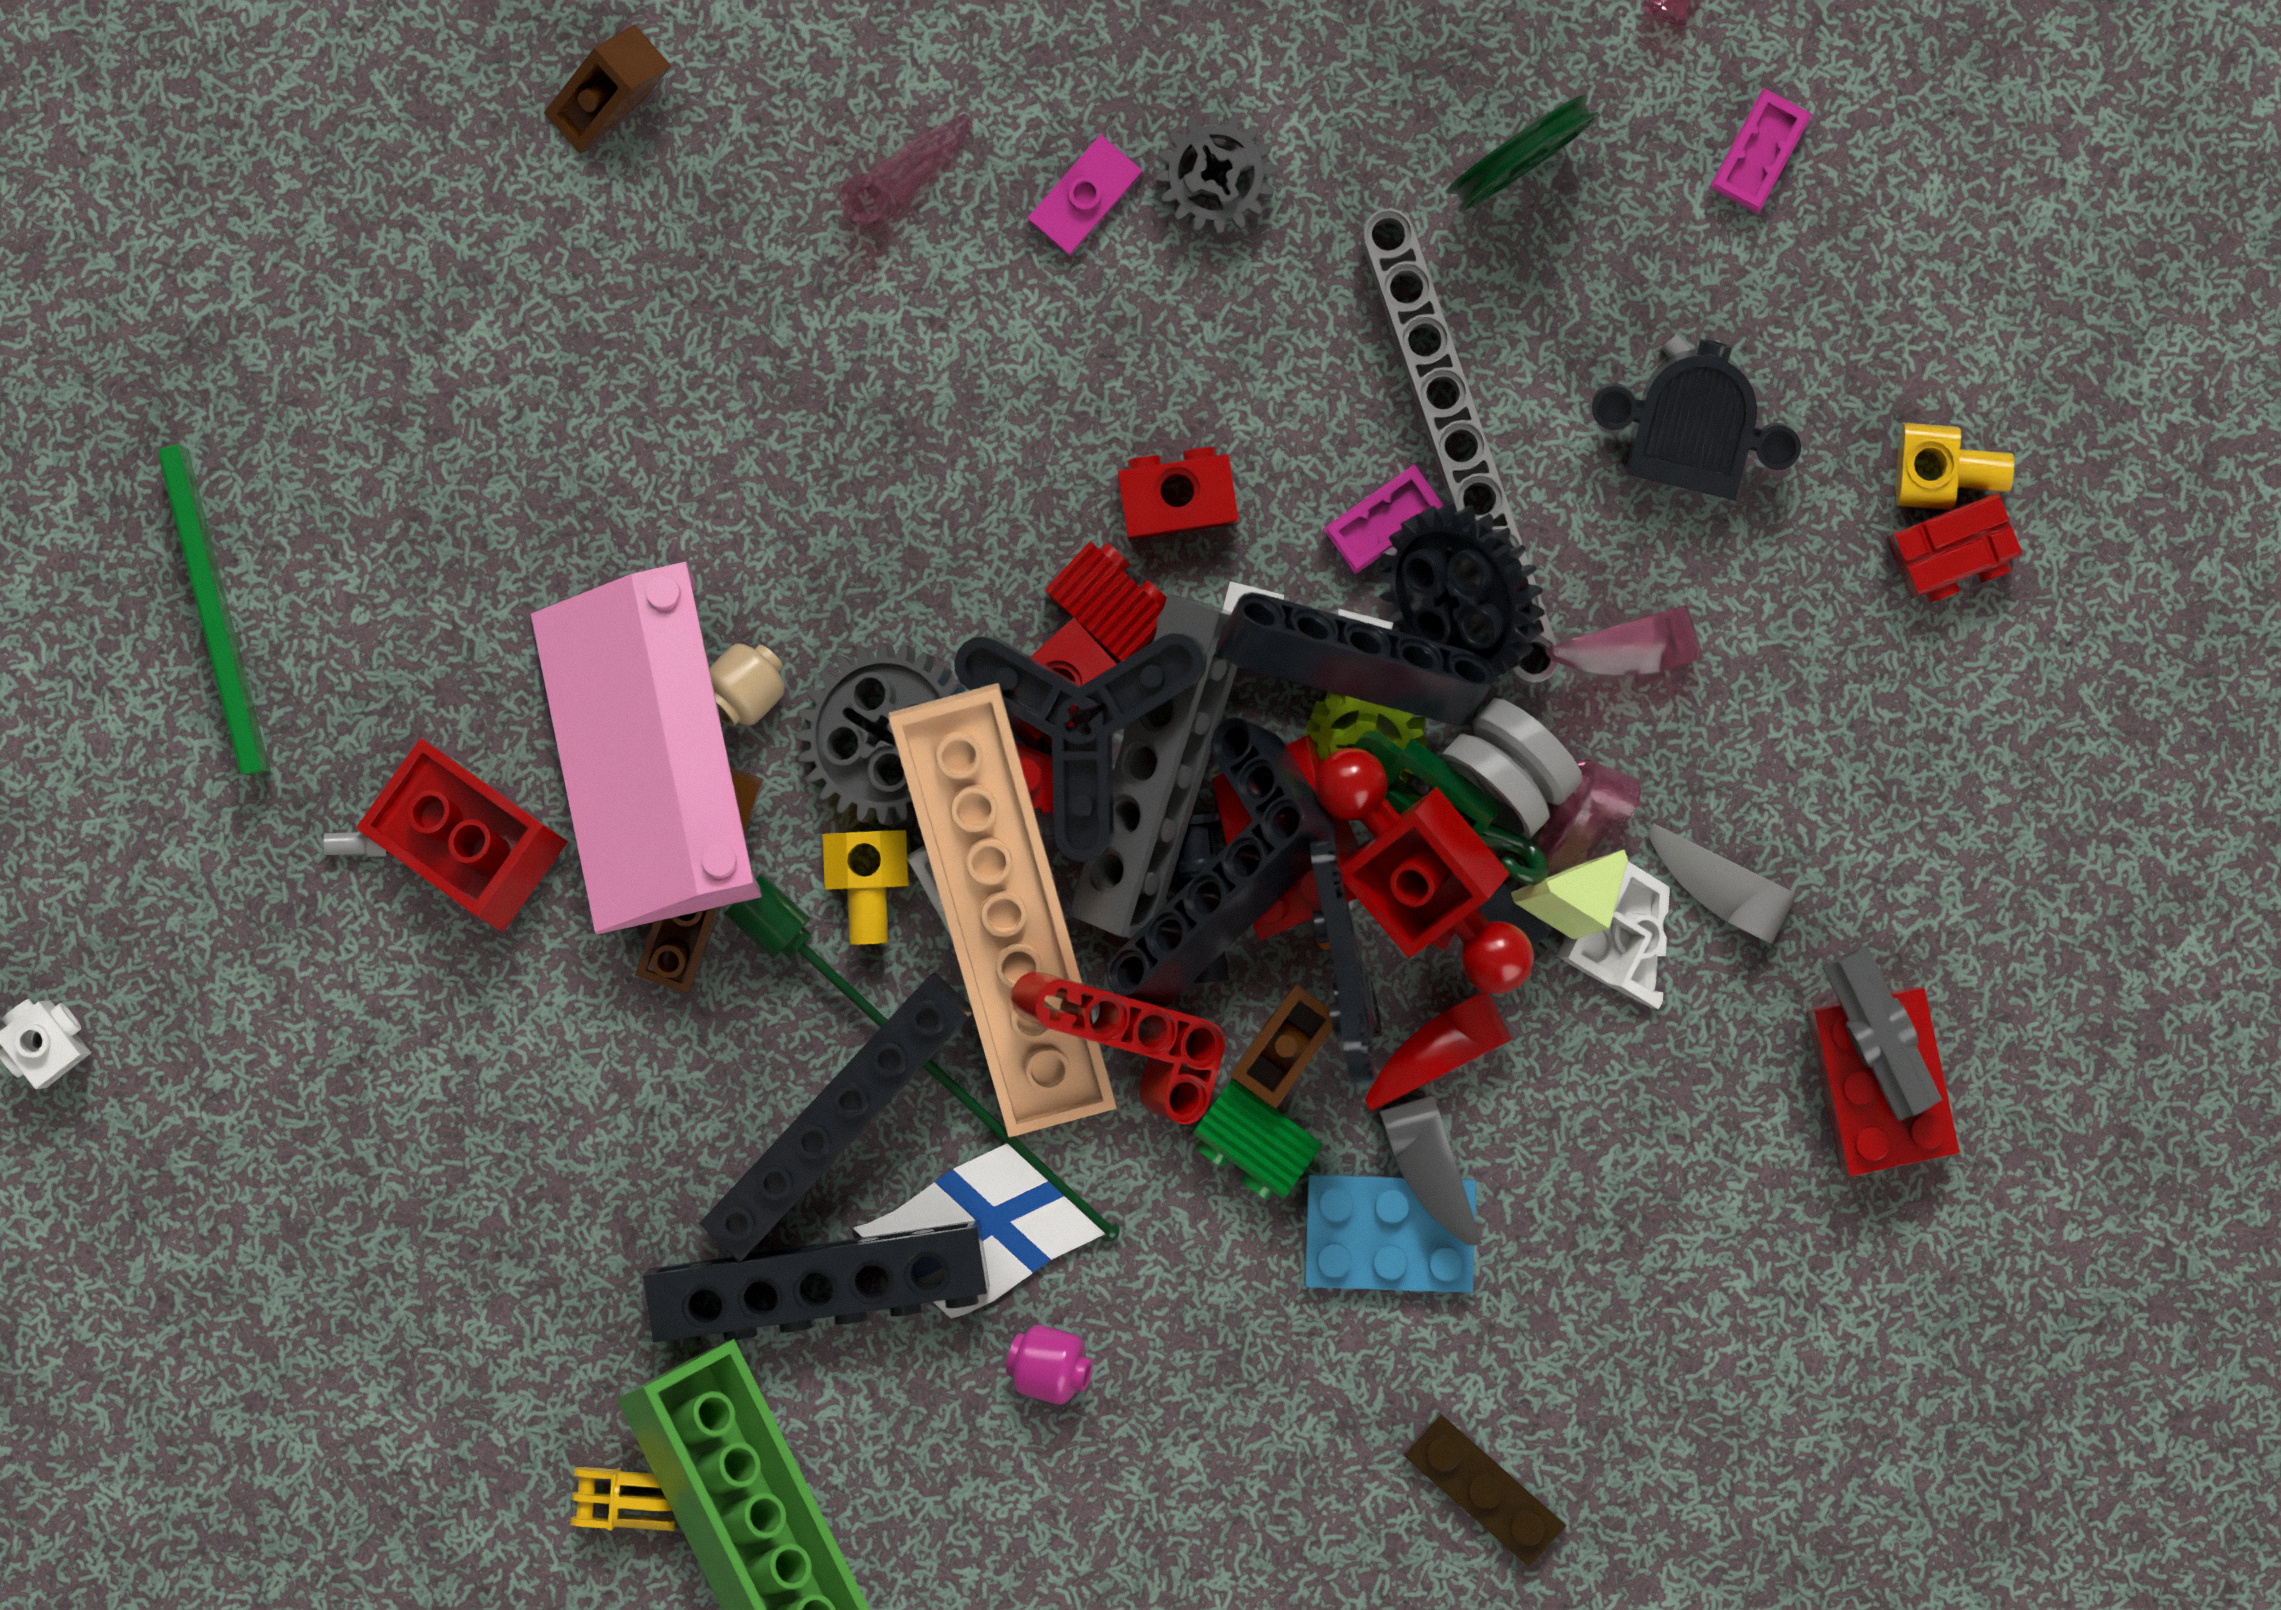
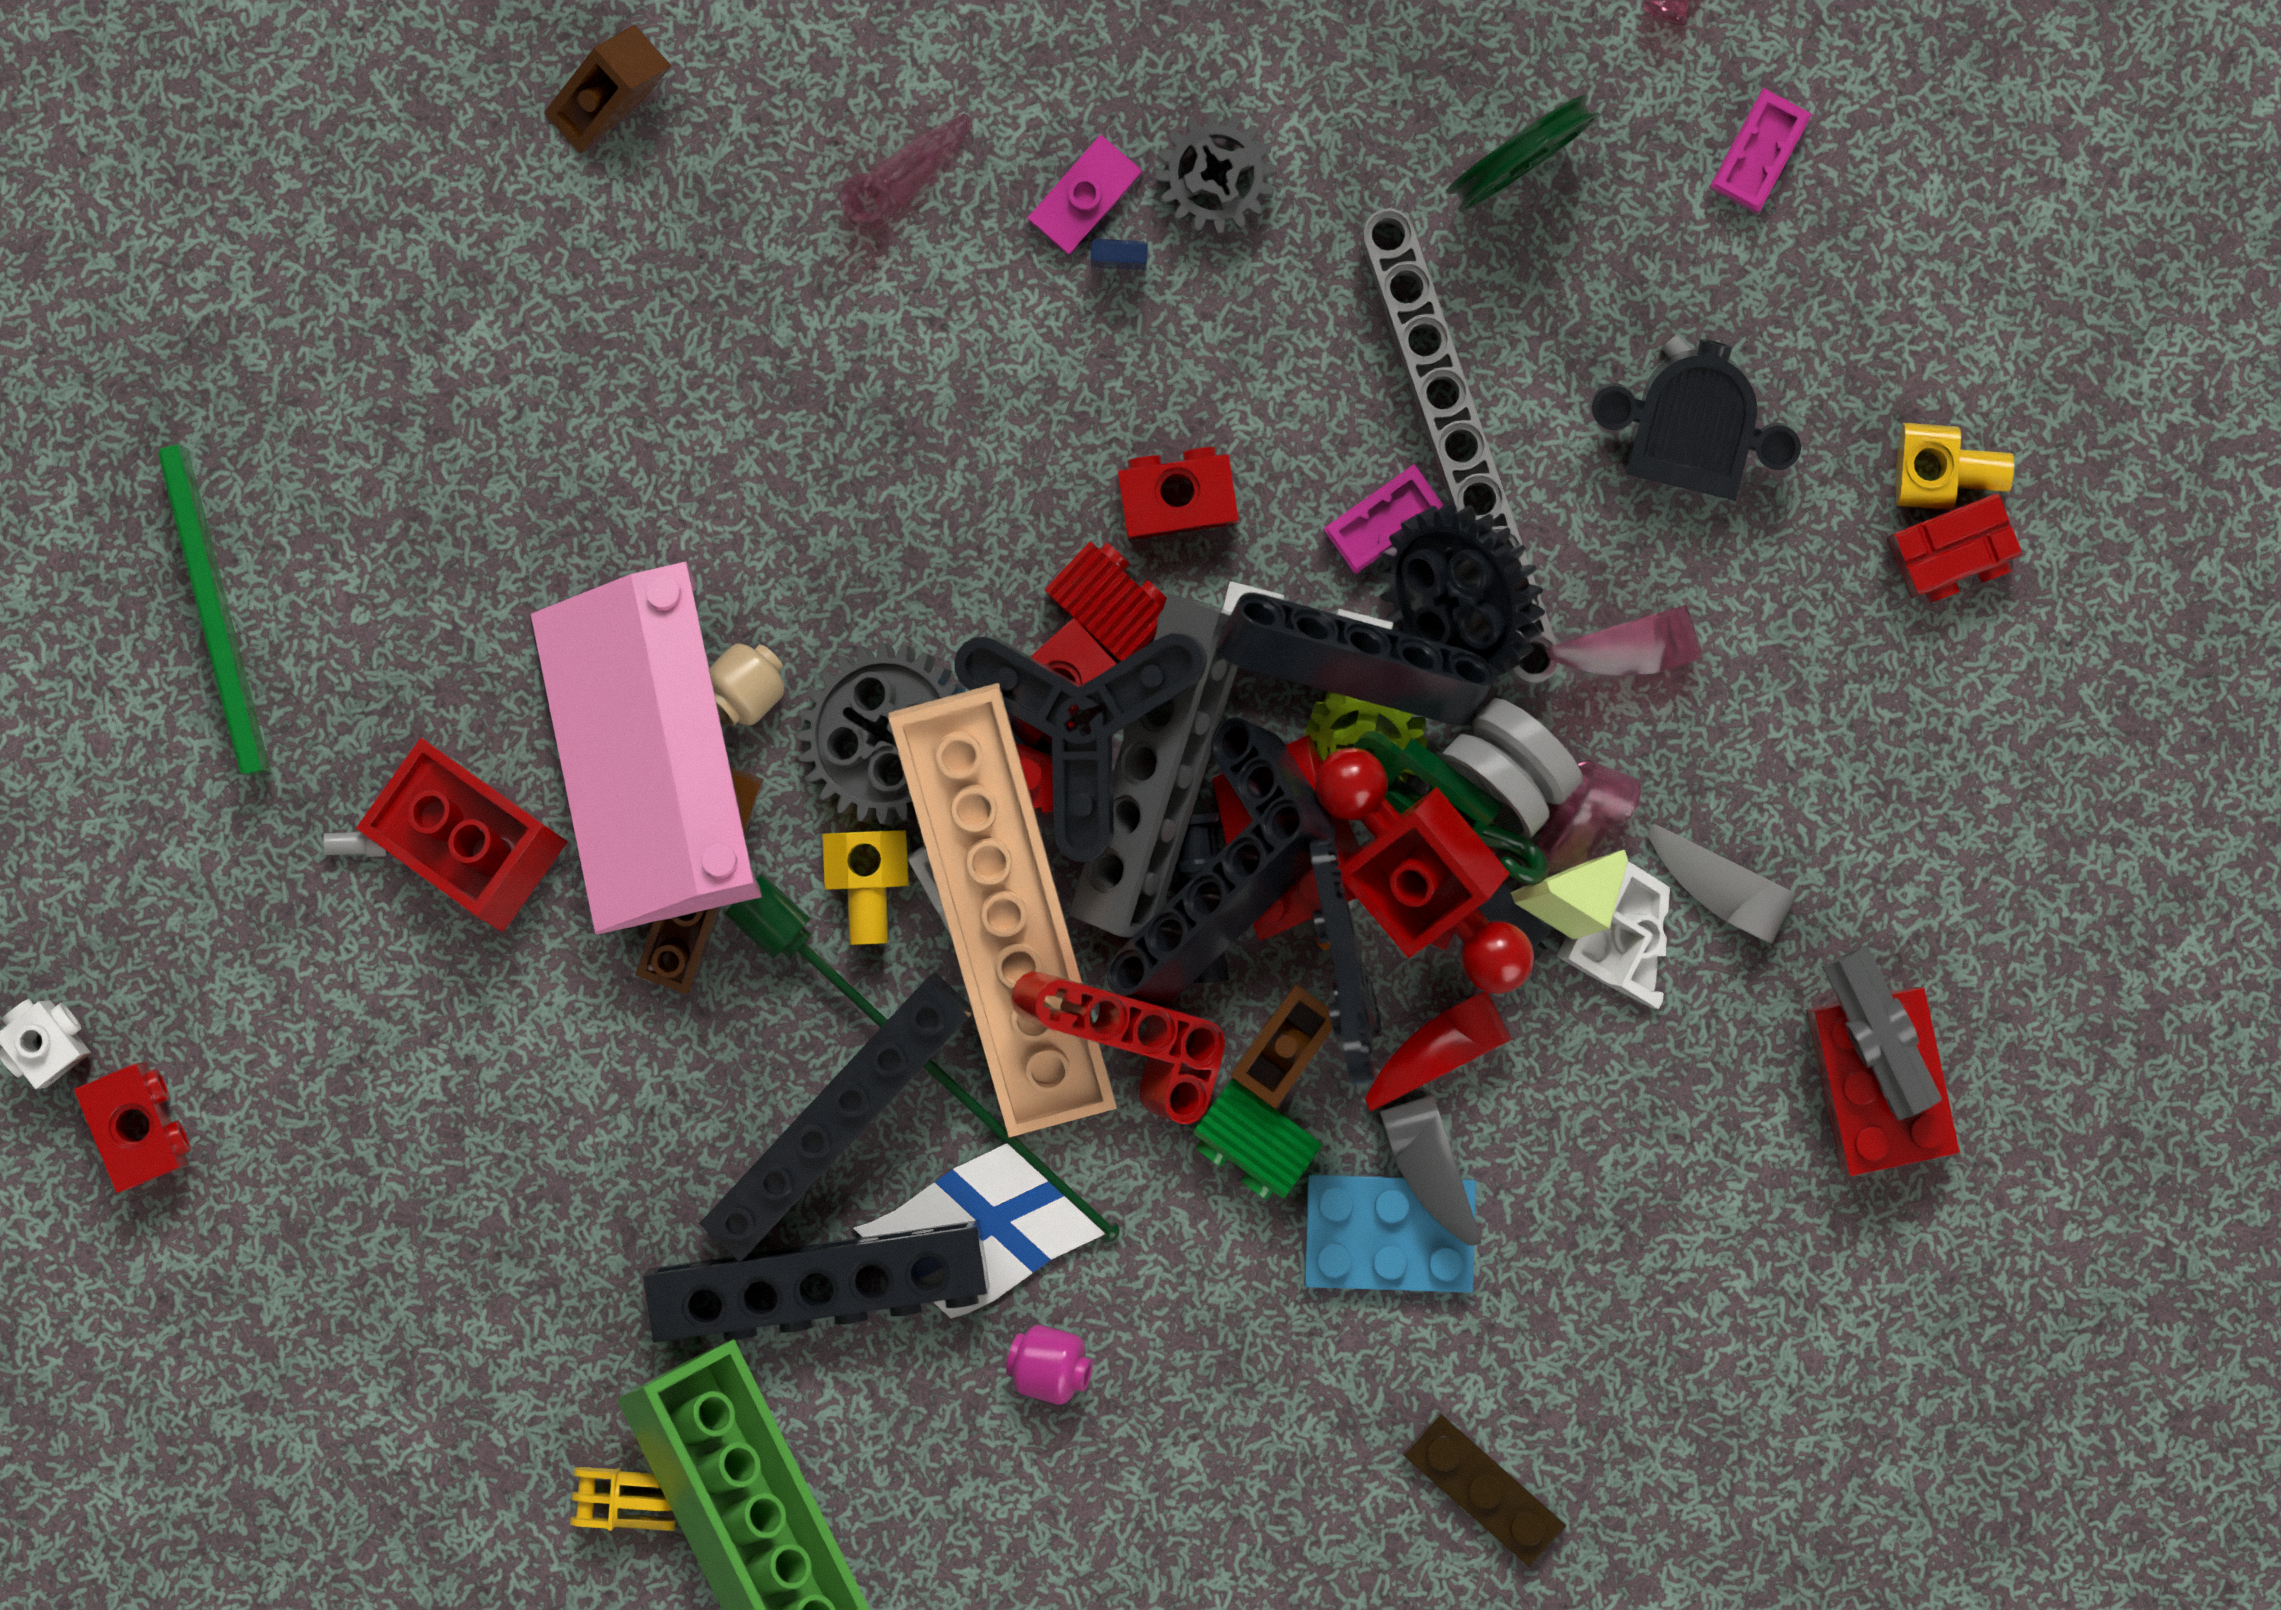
none -> red brick [74,1062,191,1193]
none -> dark blue tile [1091,238,1148,270]

